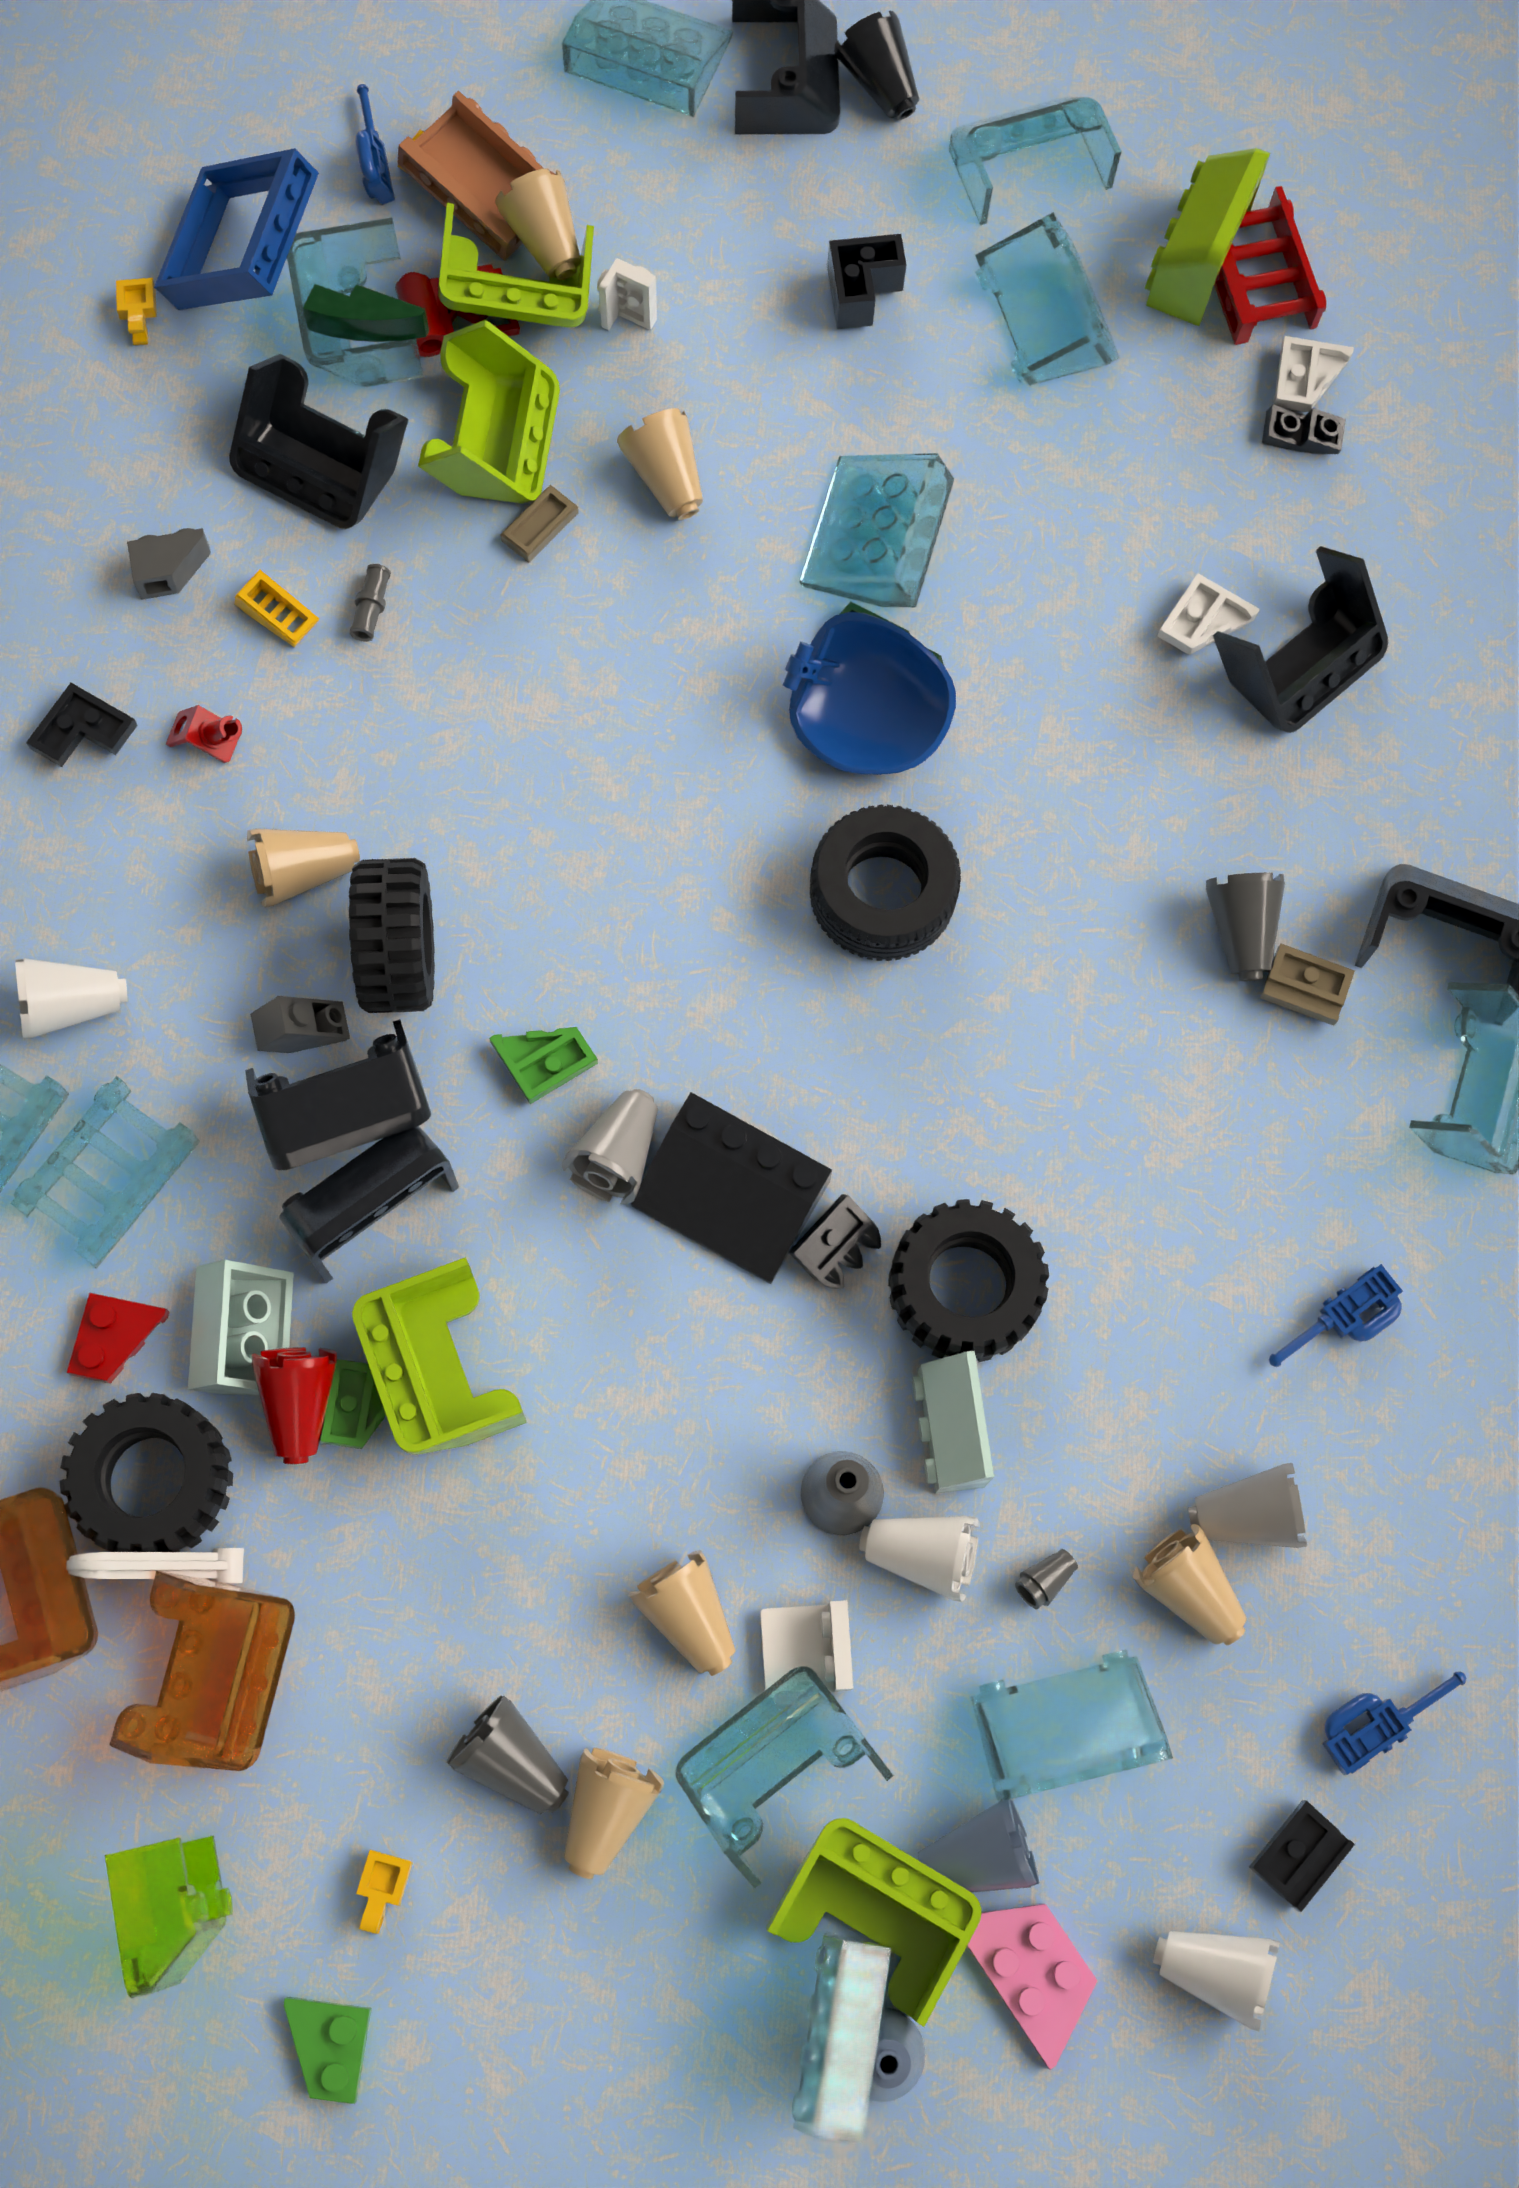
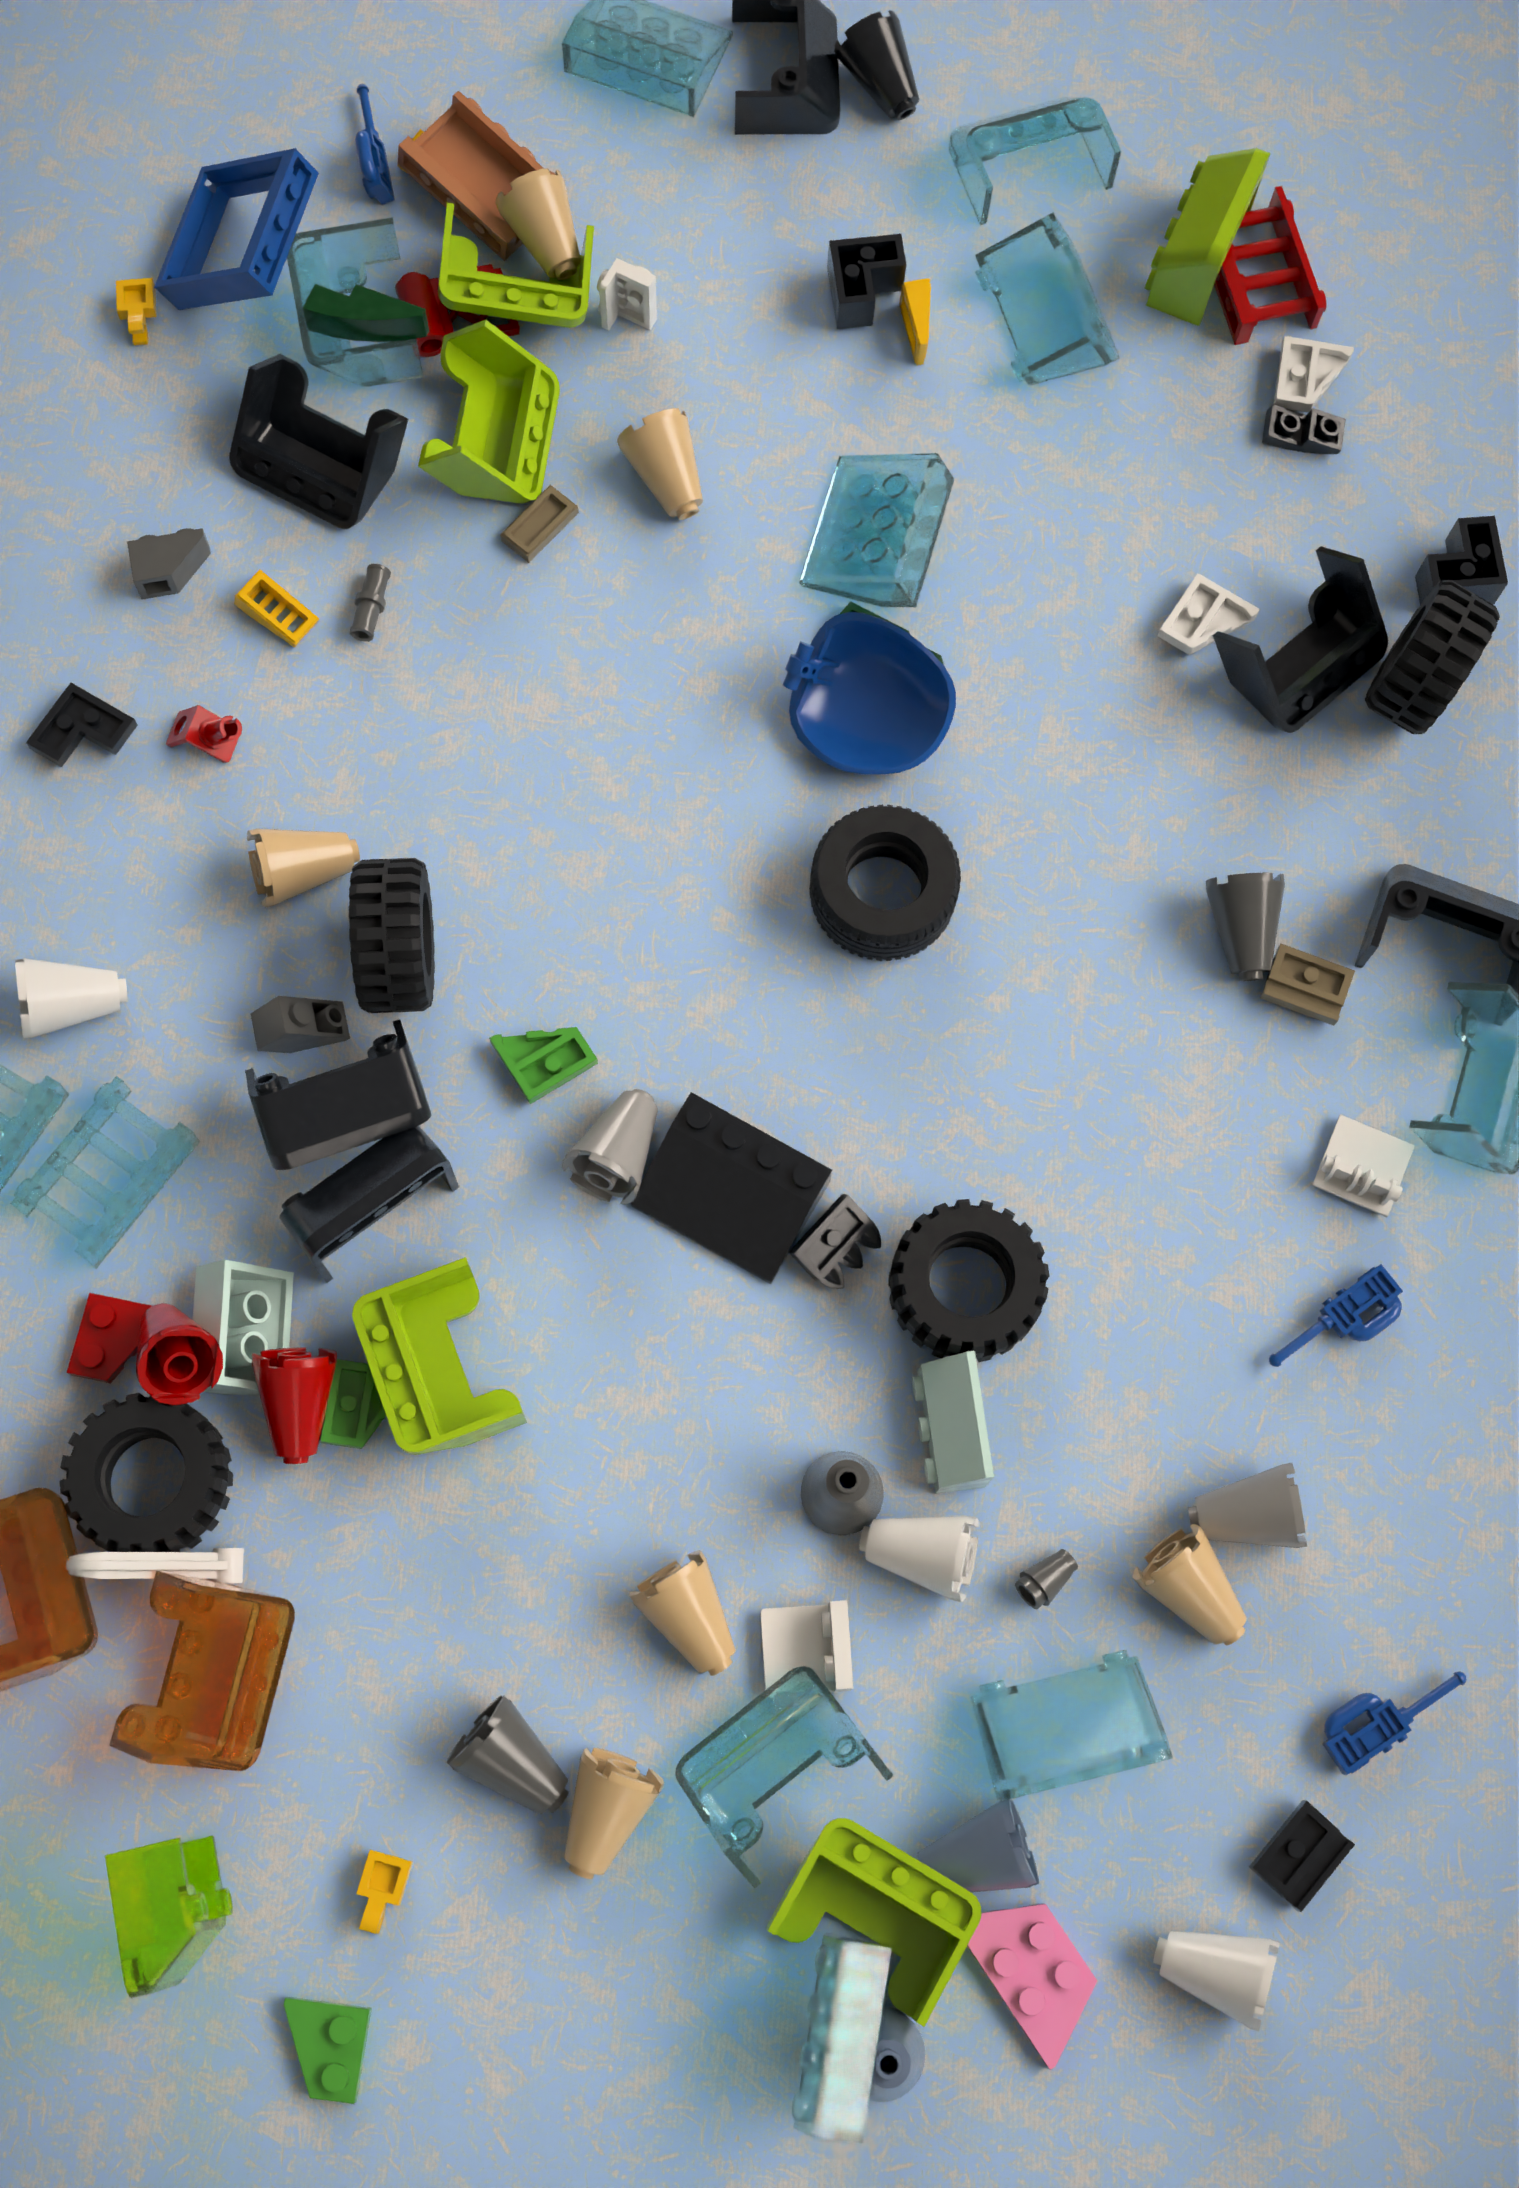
none -> red cone [136,1303,223,1406]
none -> yellow slope [899,278,931,365]
none -> white hinge [1312,1114,1415,1217]
none -> black tyre [1365,580,1500,734]
none -> black brick [1415,516,1508,605]

